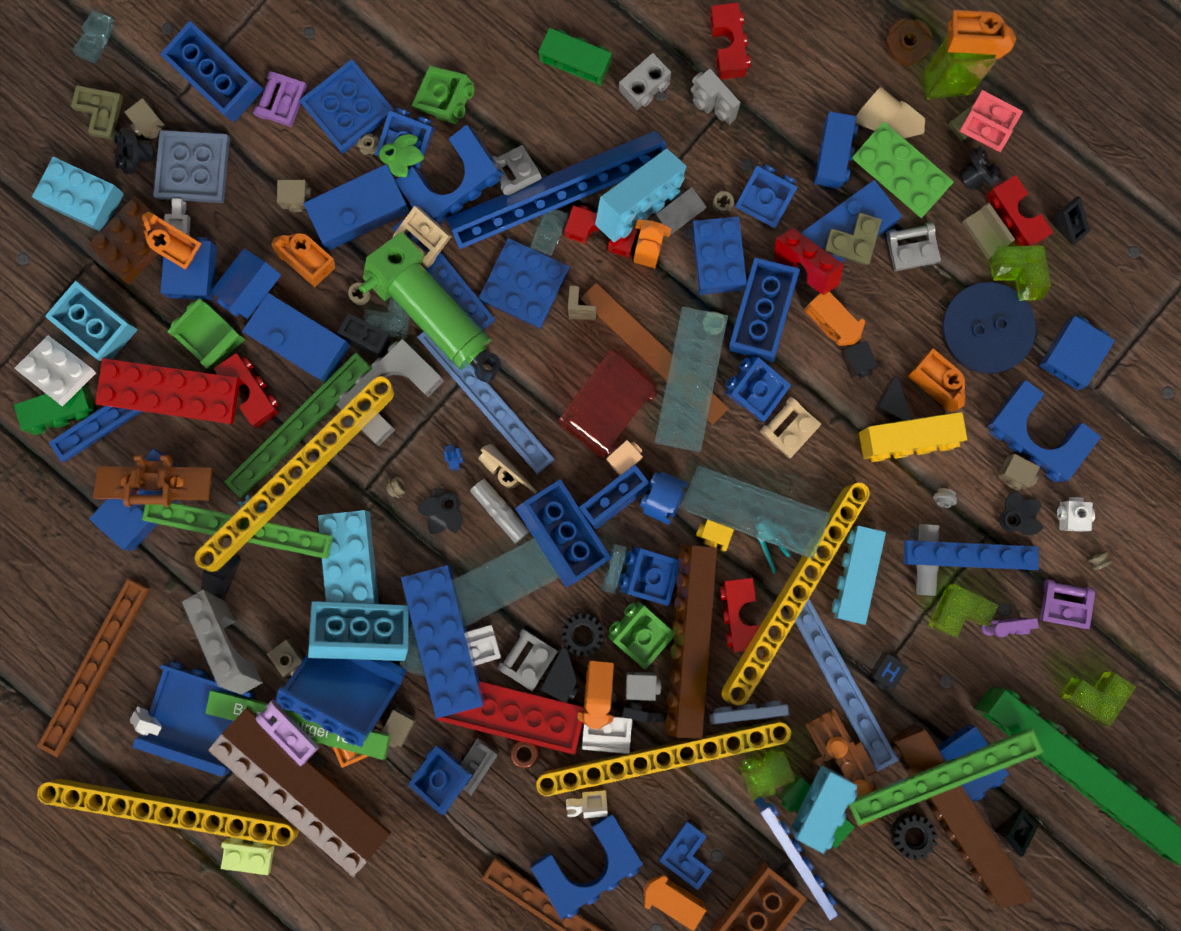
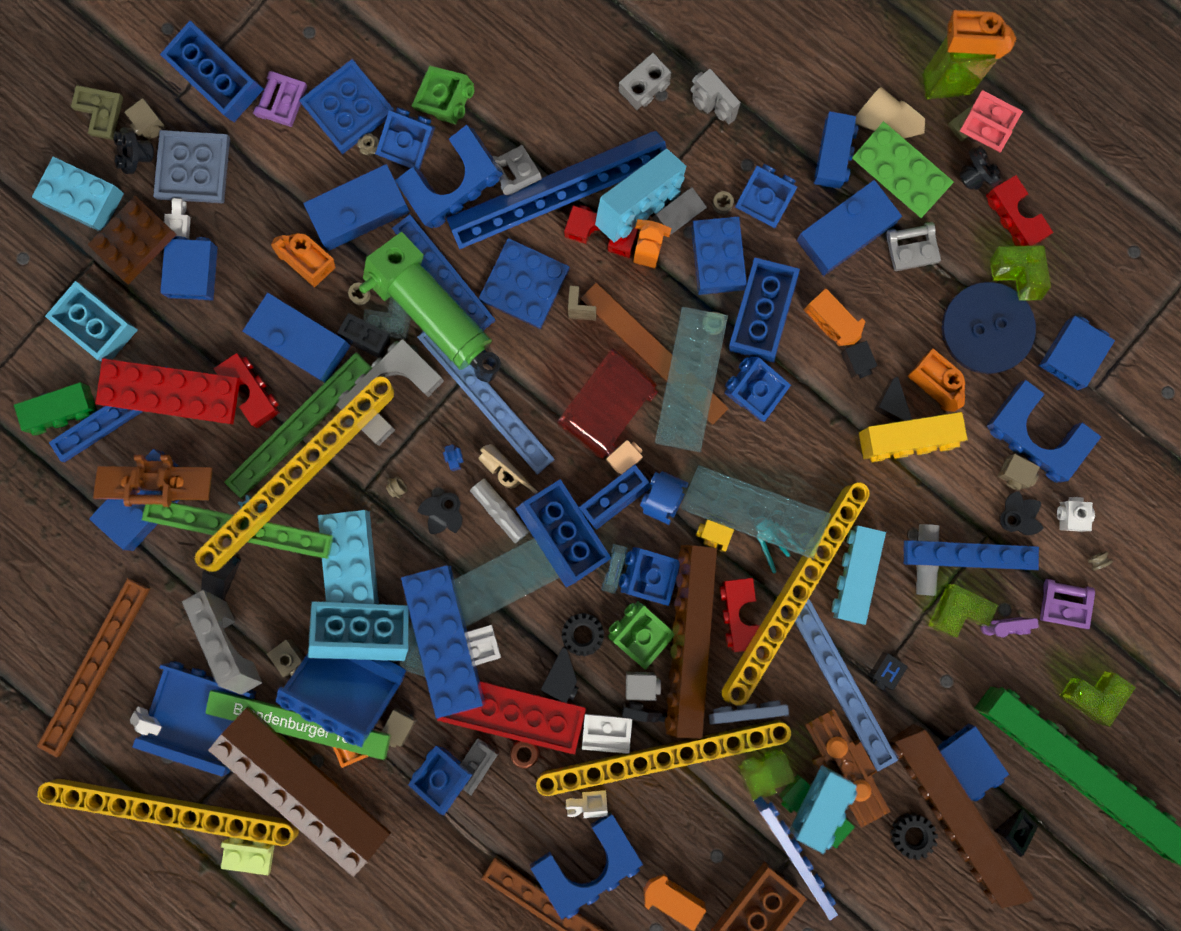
white plate [15,335,96,407] -> none
clear light blue slope [72,10,114,64] -> none
orange piece [142,212,202,270] -> none
bright green panel [168,298,245,372] -> none
blue brick [211,248,281,319] -> none
lavender plate [256,700,319,766] -> none
dark tan brick [277,180,313,212] -> none
bright green plate [379,134,424,177] -> none
tan plate [393,206,452,268] -> none
light grey plate [497,628,558,691] -> none
clear light blue slope [530,209,568,256] -> none
green brick [539,28,612,86] -> none
orange piece [577,661,614,729] -> none
blue plate [659,820,712,890] -> none
red arch [709,3,751,80] -> none
tan plate [759,397,821,459] -> none
red arch [773,227,844,295] -> none
olive plate [824,213,882,266] -> none
bright green tile [849,728,1043,826] -> none
reddish brown plate [885,18,932,67] -> none
light grey plate [933,488,957,508] -> none
dark tan panel [962,203,1015,259] -> none
black slope [1049,196,1090,245] -> none

